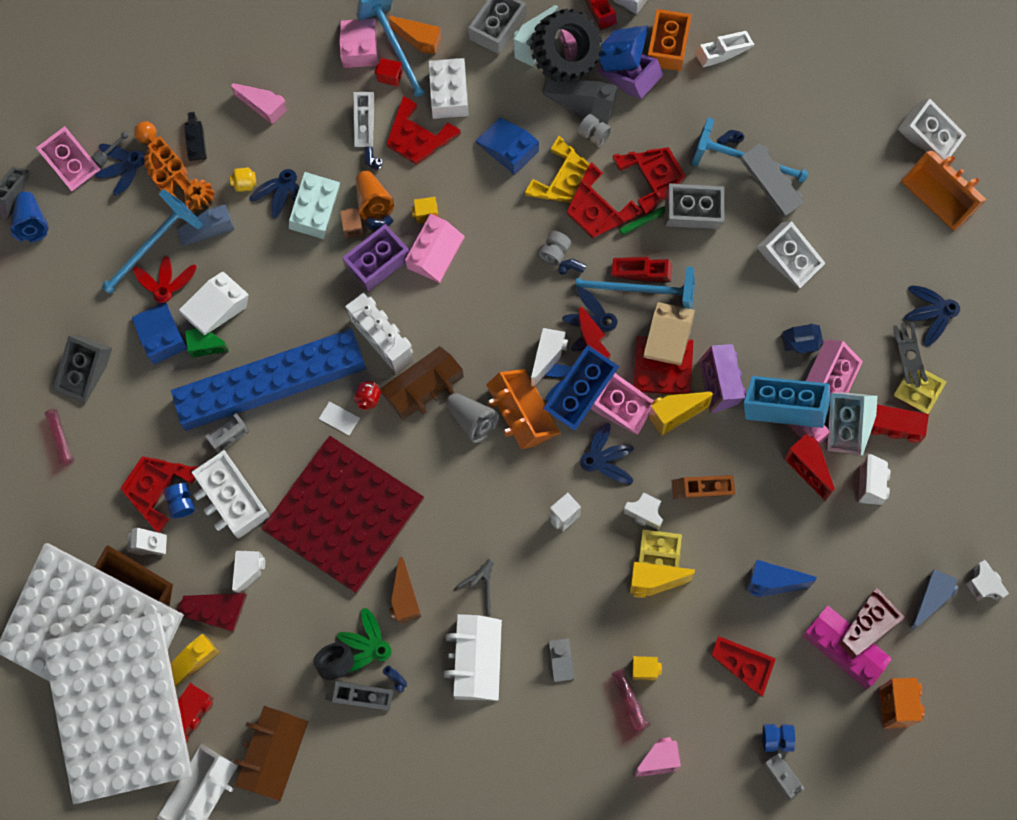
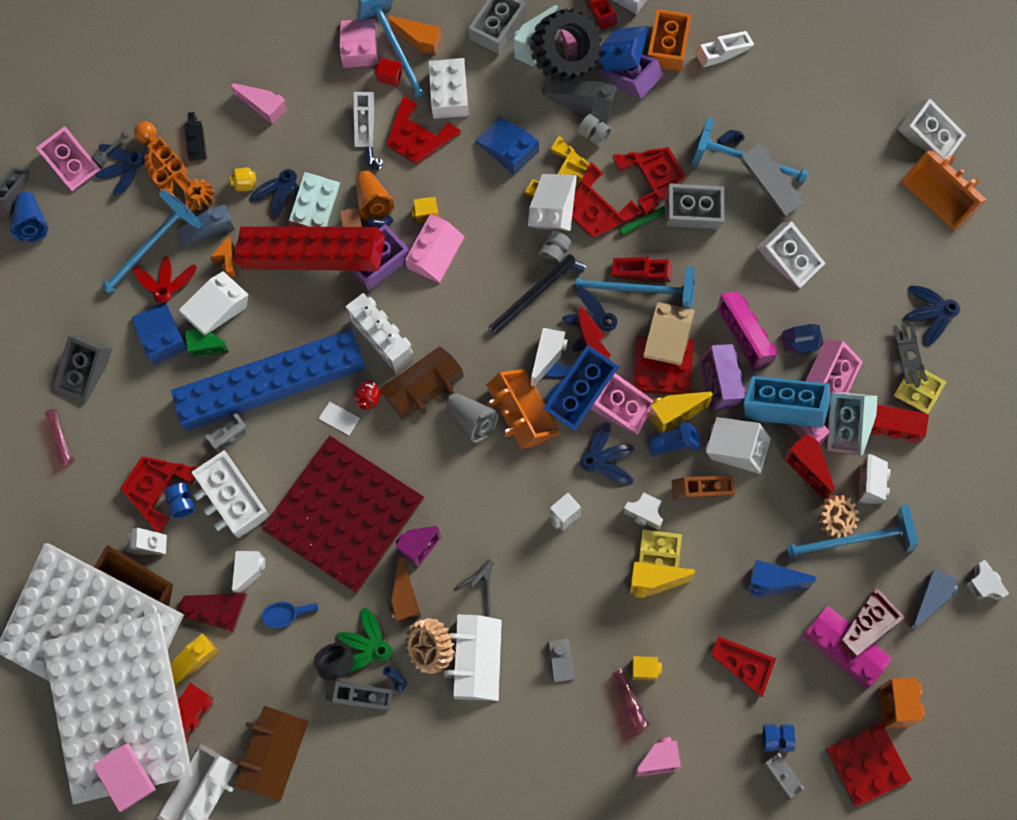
none -> bright pink container [93,743,156,812]
none -> orange slope [210,237,237,279]
none -> red brick [233,227,385,271]
none -> blue piece [262,602,319,628]
none -> magenta slope [395,526,441,568]
none -> light nougat gear [405,618,454,674]
none -> black axle [489,254,576,334]
none -> white slope [528,174,577,231]
none -> blue bracket [648,422,701,456]
none -> white slope [705,417,771,474]
none -> dark pink slope [717,292,777,371]
none -> dark azure tile [787,505,918,558]
none -> light nougat gear [817,495,859,538]
none -> red plate [826,722,912,807]

